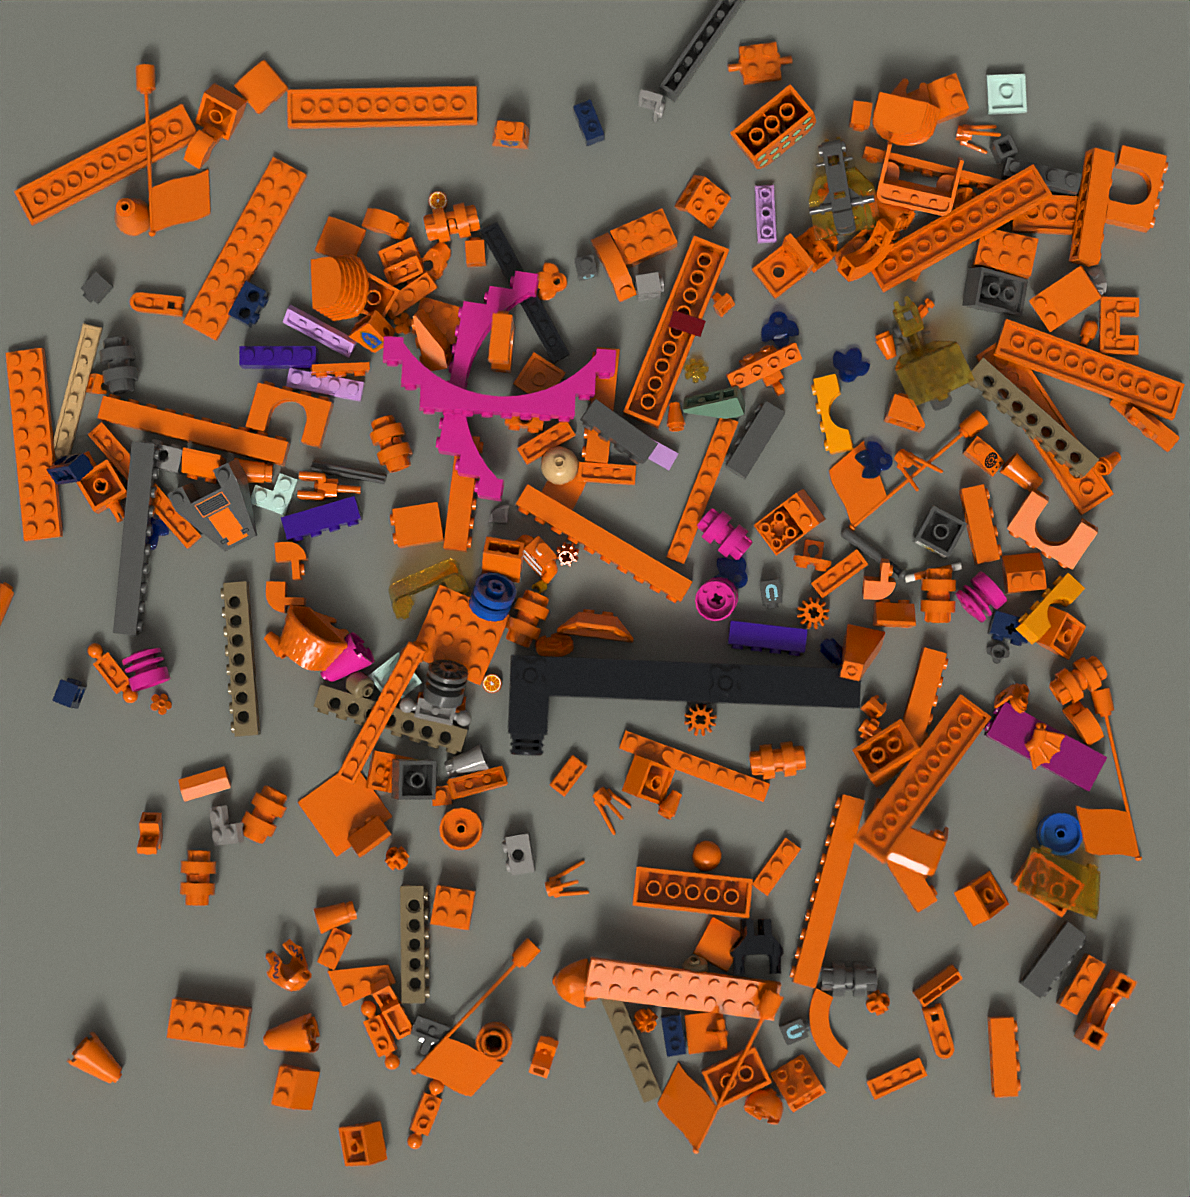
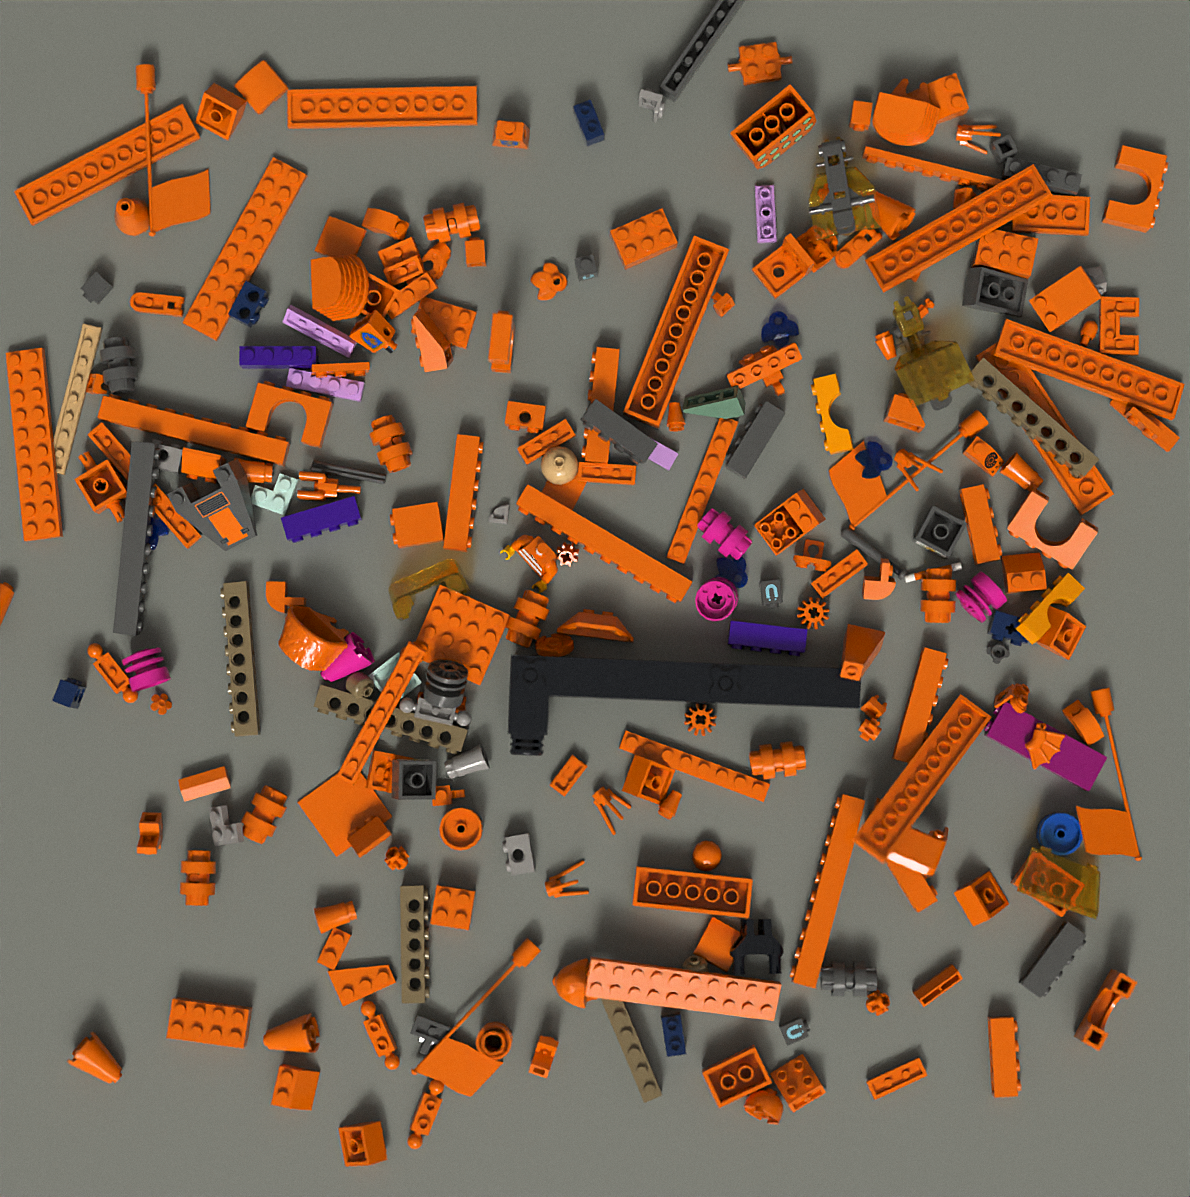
dark blue brick [46,453,93,485] -> none
orange brick [184,123,224,169] -> none
orange cone [264,631,287,659] -> none
orange piece [265,939,312,992] -> none
orange brick [274,542,309,581] -> none
orange slope [370,977,413,1040] -> none
dark pink arch [383,336,616,422] -> none
orange plant [394,313,412,335] -> none
orange tile [428,191,448,209] -> none
dark pink arch [436,271,539,502] -> none
orange plate [447,766,508,800] -> none
blue wheel [469,572,517,622] -> none
black plate [480,222,570,364] -> none
orange brick [482,536,525,583] -> none
tile [482,674,502,693] -> none
orange plate [513,352,566,394] -> none
orange arch [591,232,637,302] -> none
orange gear [633,1008,658,1033] -> none
light grey brick [635,272,664,301] -> none
orange flag [657,989,784,1154] -> none
dark red sticker [668,310,706,337] -> none
orange bracket [674,175,731,229] -> none
clear yellow plant [684,359,709,383] -> none
orange plate [684,1012,728,1054] -> none
orange plate [752,838,801,896] -> none
orange tile [809,988,848,1068] -> none
clear blue brick [819,638,843,666] -> none
clear blue plate [833,348,870,383] -> none
orange arch [837,218,896,282] -> none
orange slope [852,719,920,788] -> none
orange slope [873,599,916,628] -> none
orange windscreen [877,142,964,216] -> none
orange plate [922,1003,954,1059] -> none
light aqua plate [986,74,1027,114] -> none
orange piece [1049,656,1107,705] -> none
orange arch [1056,953,1106,1015] -> none
orange brick [1069,148,1115,267] -> none
orange cone [1095,452,1121,475] -> none

